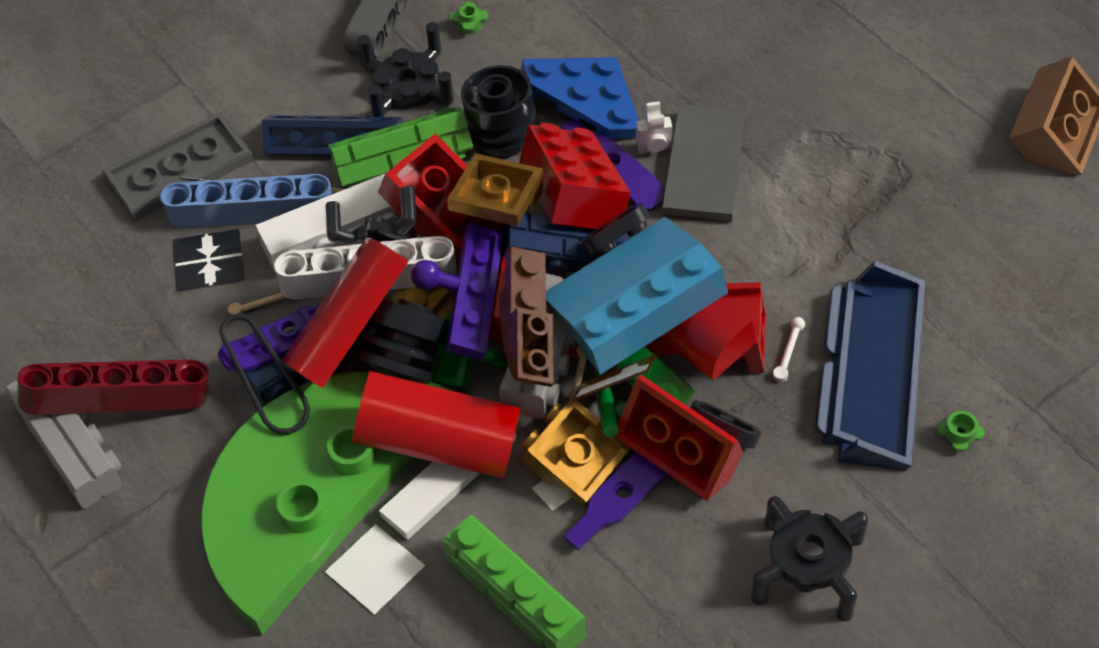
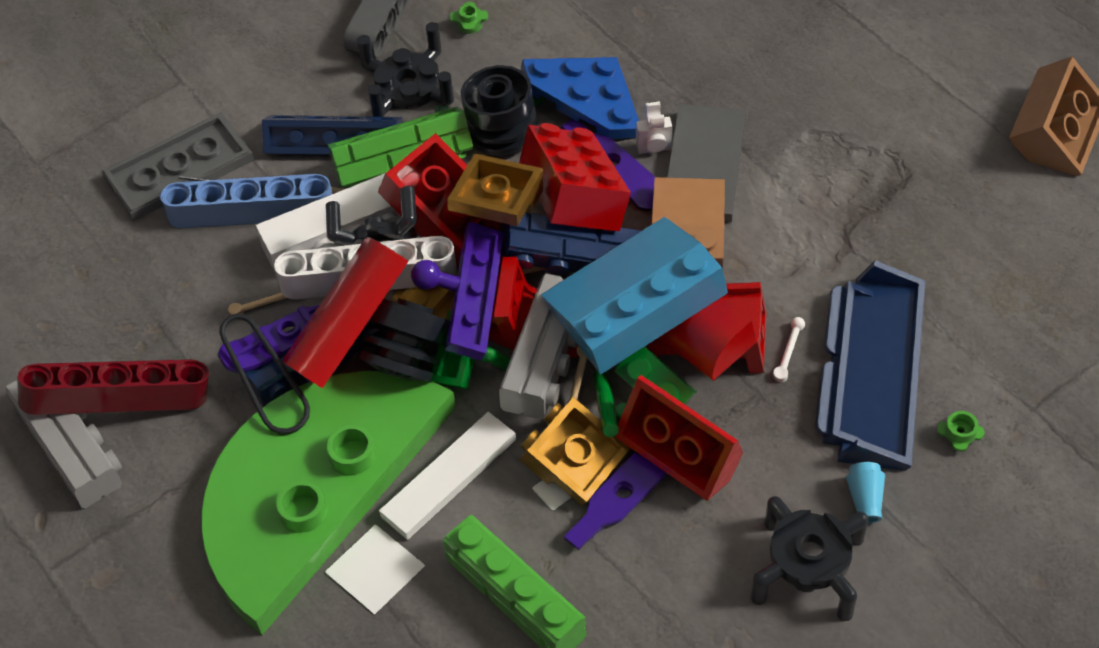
black sticker [174,229,244,291] -> none
red brick [351,371,521,479] -> none
reddish brown slope [499,246,554,387] -> none
sticker [570,353,658,402] -> none
black plate [580,202,650,257] -> none
black plate [690,400,761,452] -> none
none -> medium nougat slope [652,177,725,268]
none -> medium azure cone [846,462,885,524]

